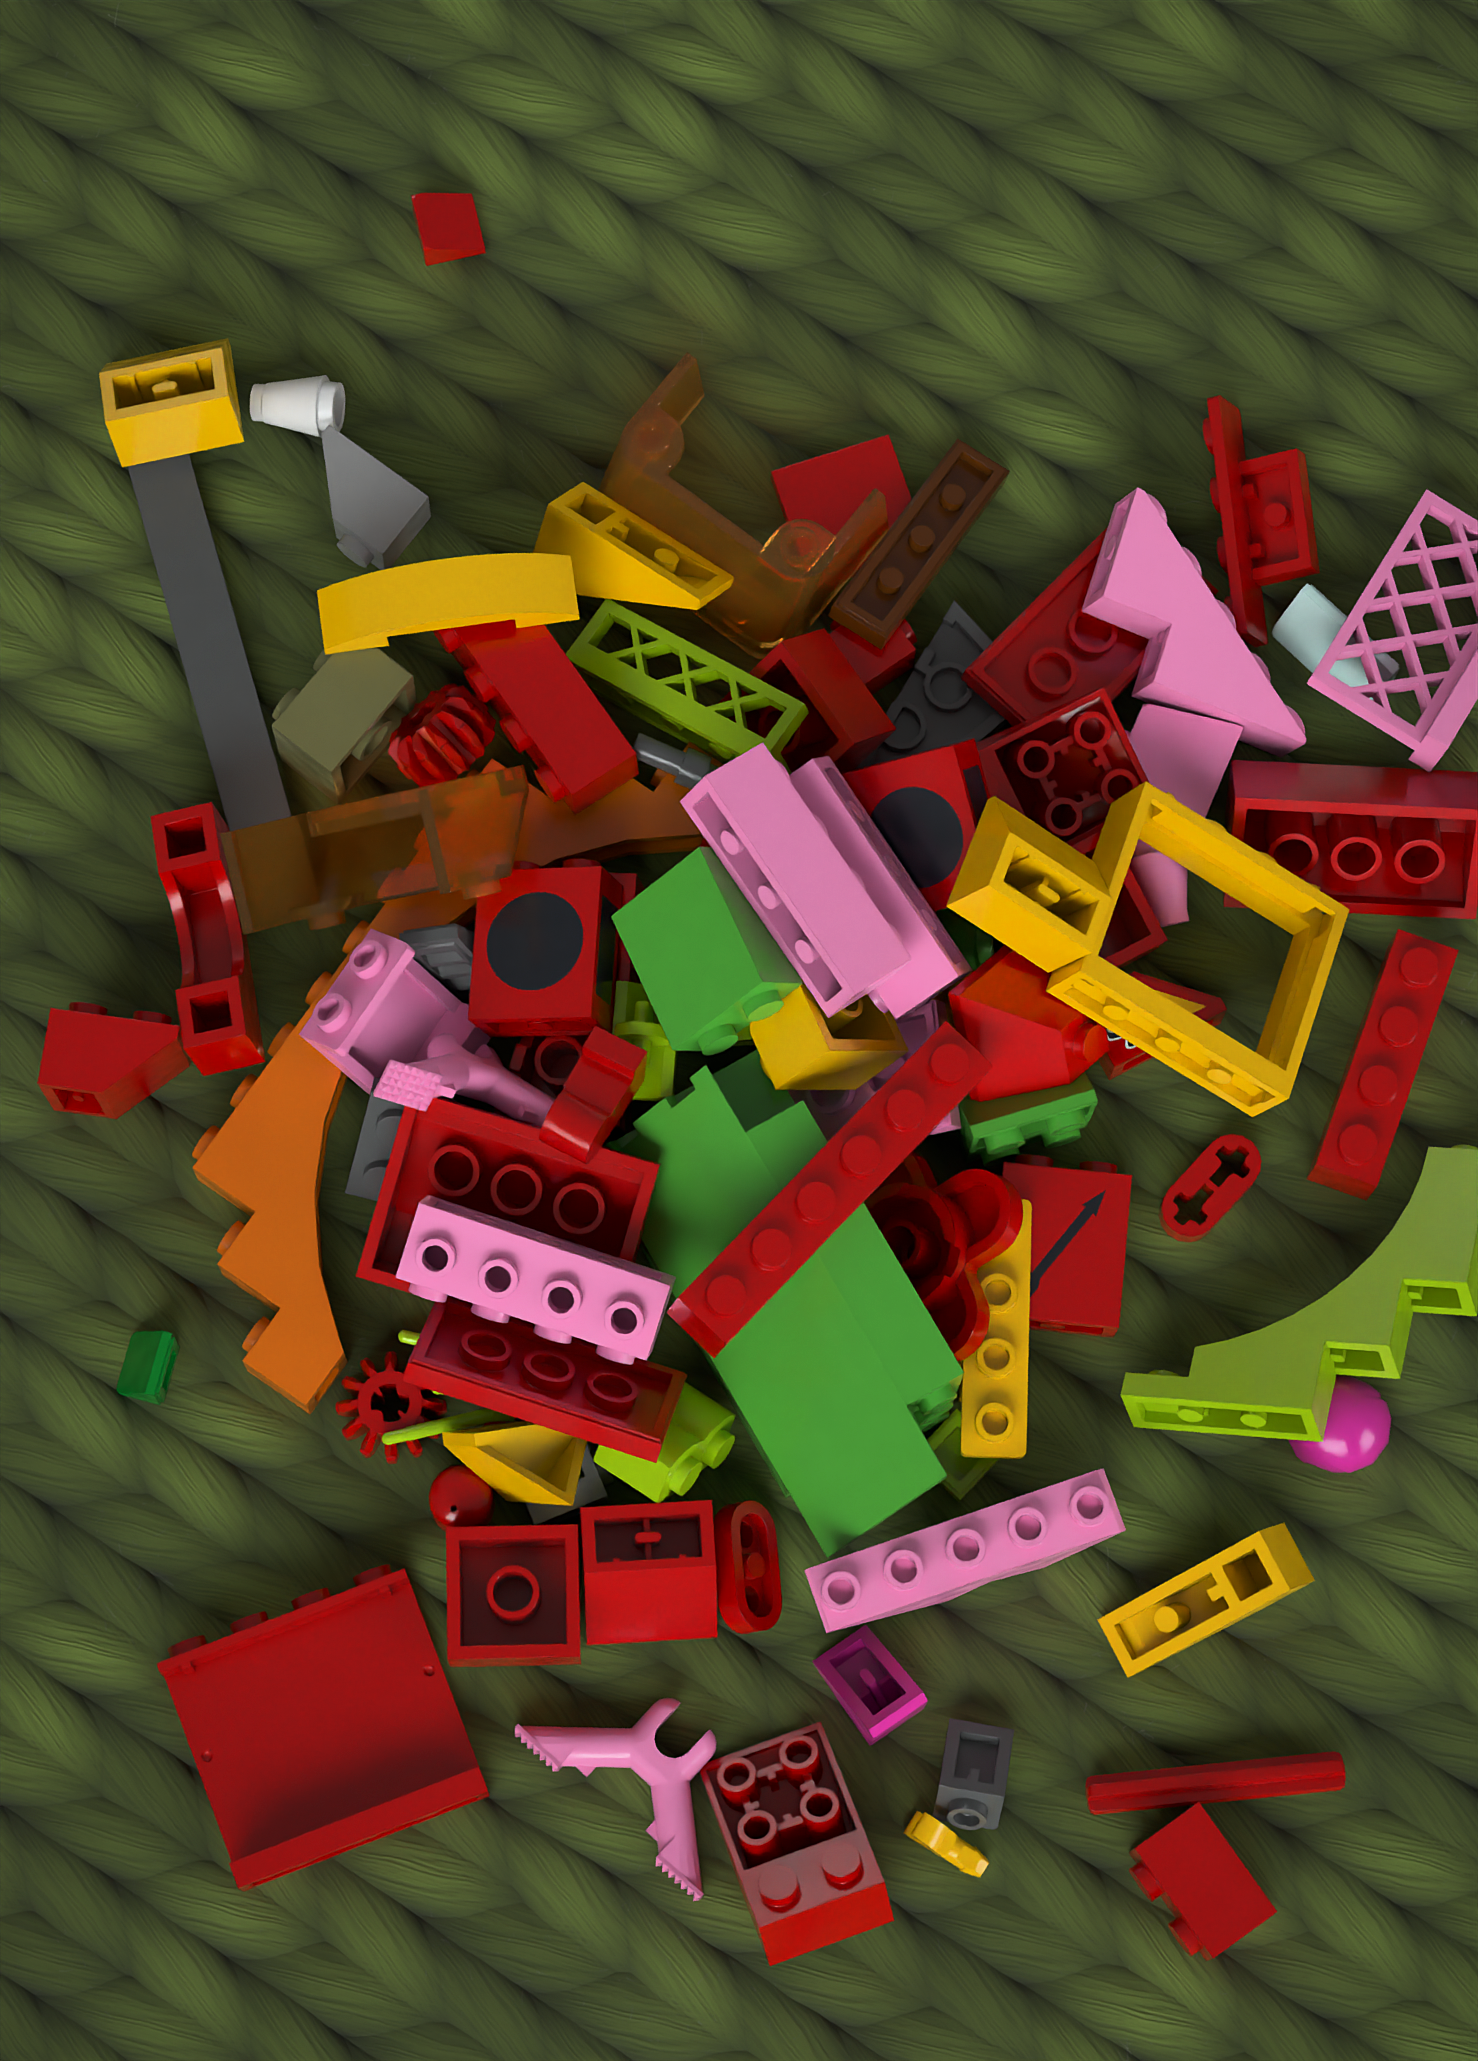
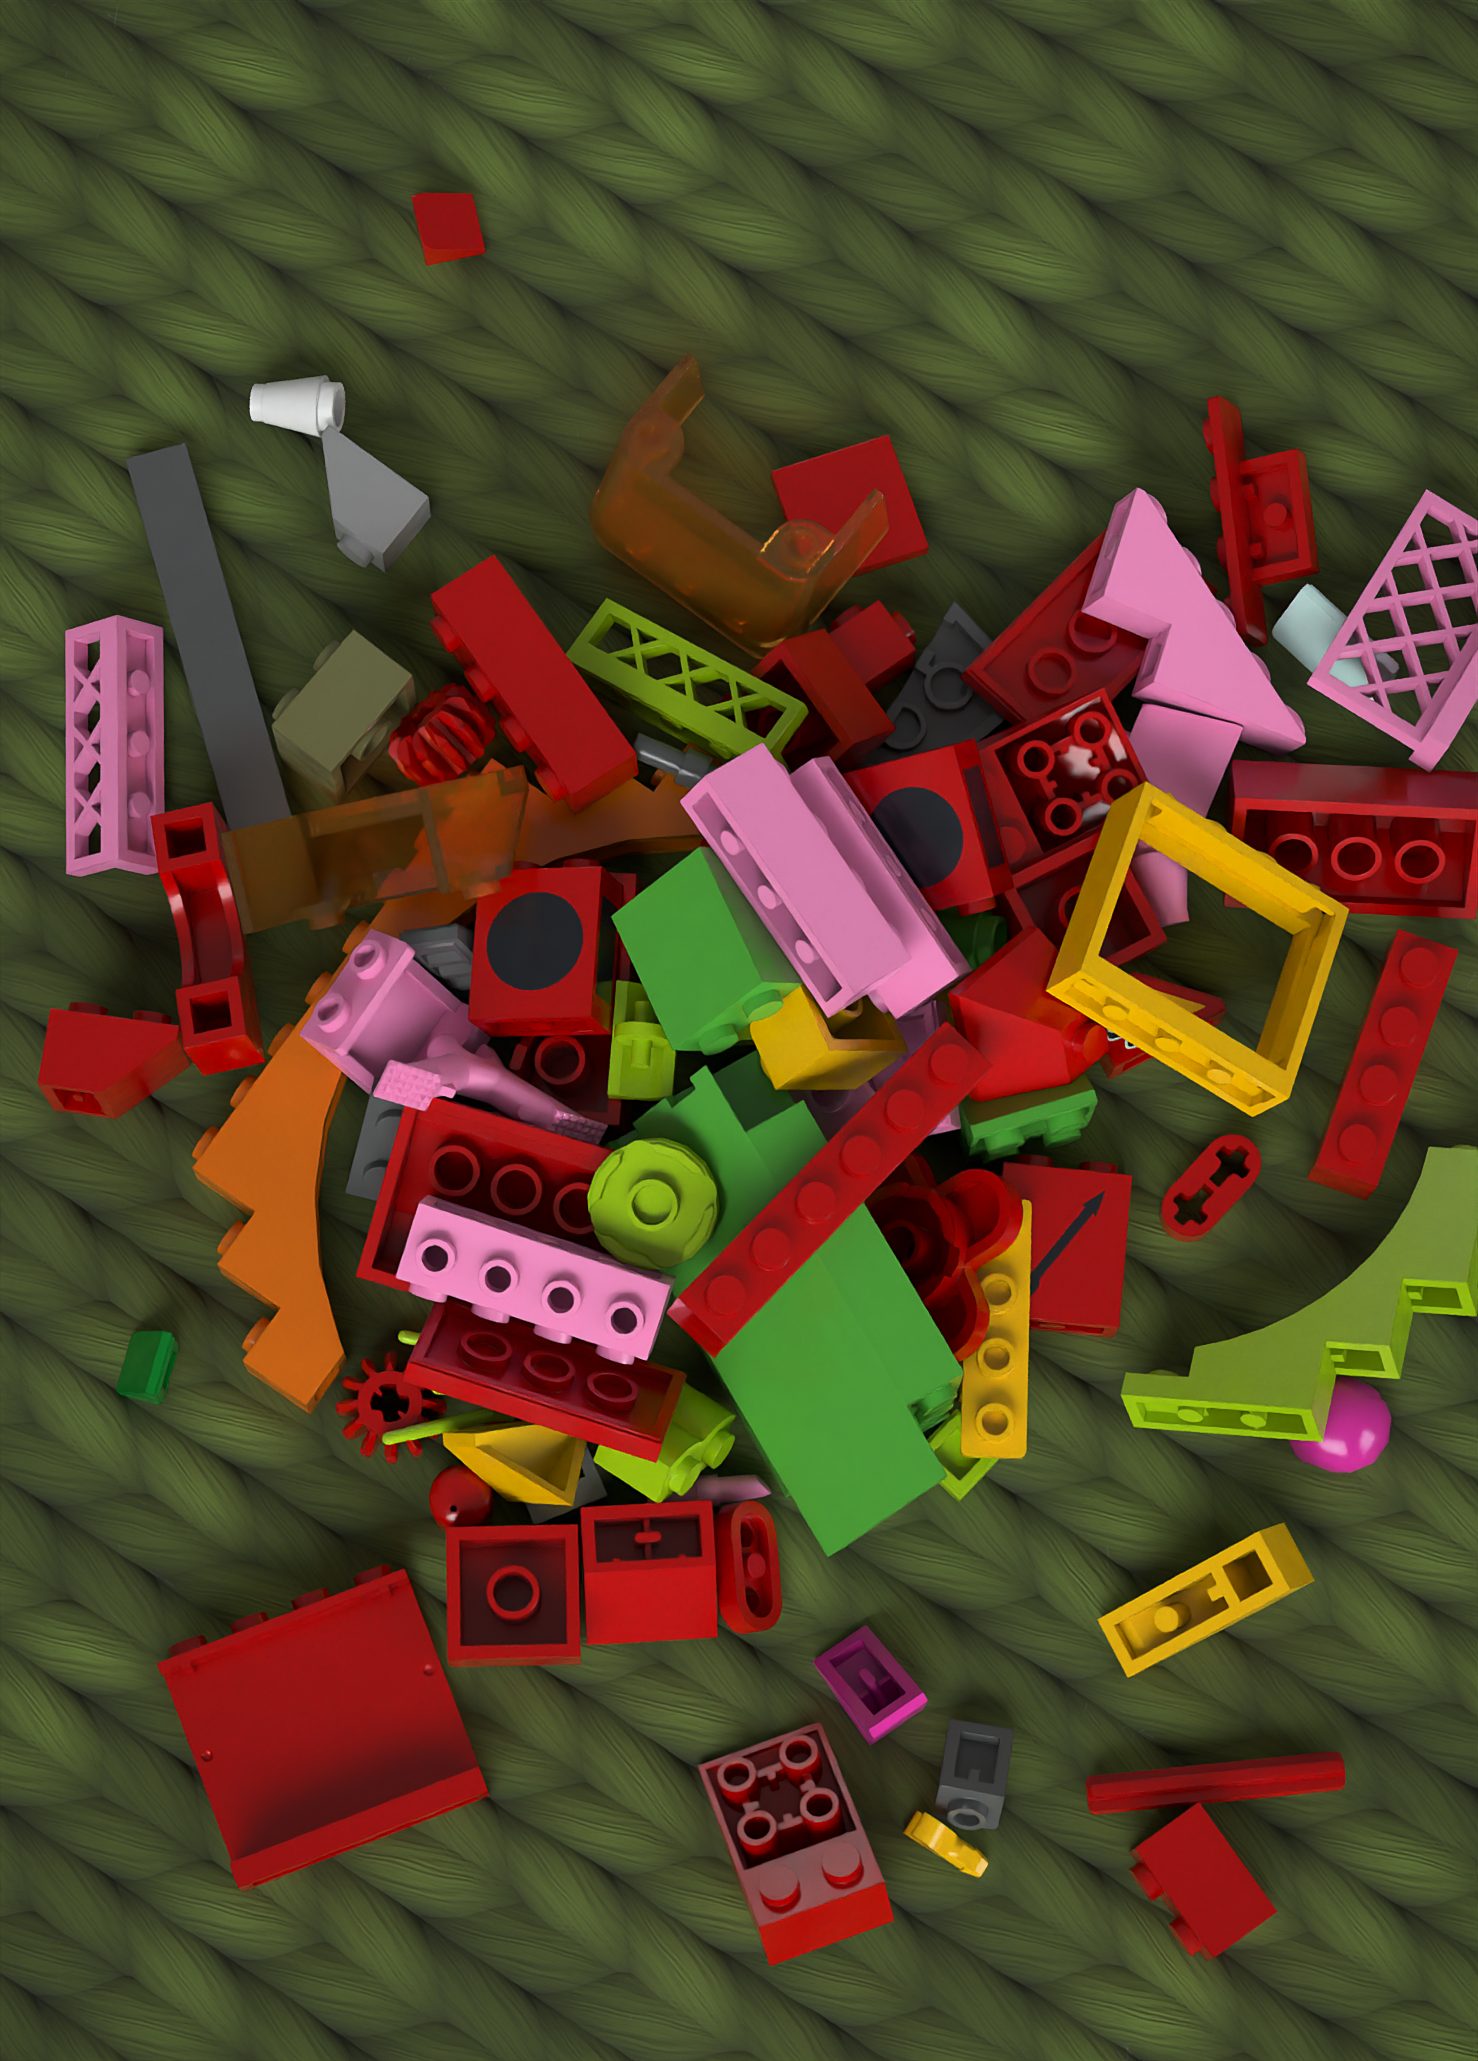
yellow slope [99,338,244,468] -> none
yellow slope [317,553,580,655] -> none
bright pink piece [515,1698,717,1901] -> none
yellow slope [533,482,734,610] -> none
red leg [539,1026,648,1164] -> none
bright pink slope [804,1468,1126,1633] -> none
reddish brown tile [828,439,1010,650] -> none
yellow slope [946,796,1112,973] -> none
none -> bright pink fence [65,615,165,877]
none -> lime tile [587,1138,720,1270]
none -> bright pink piece [646,1474,772,1507]

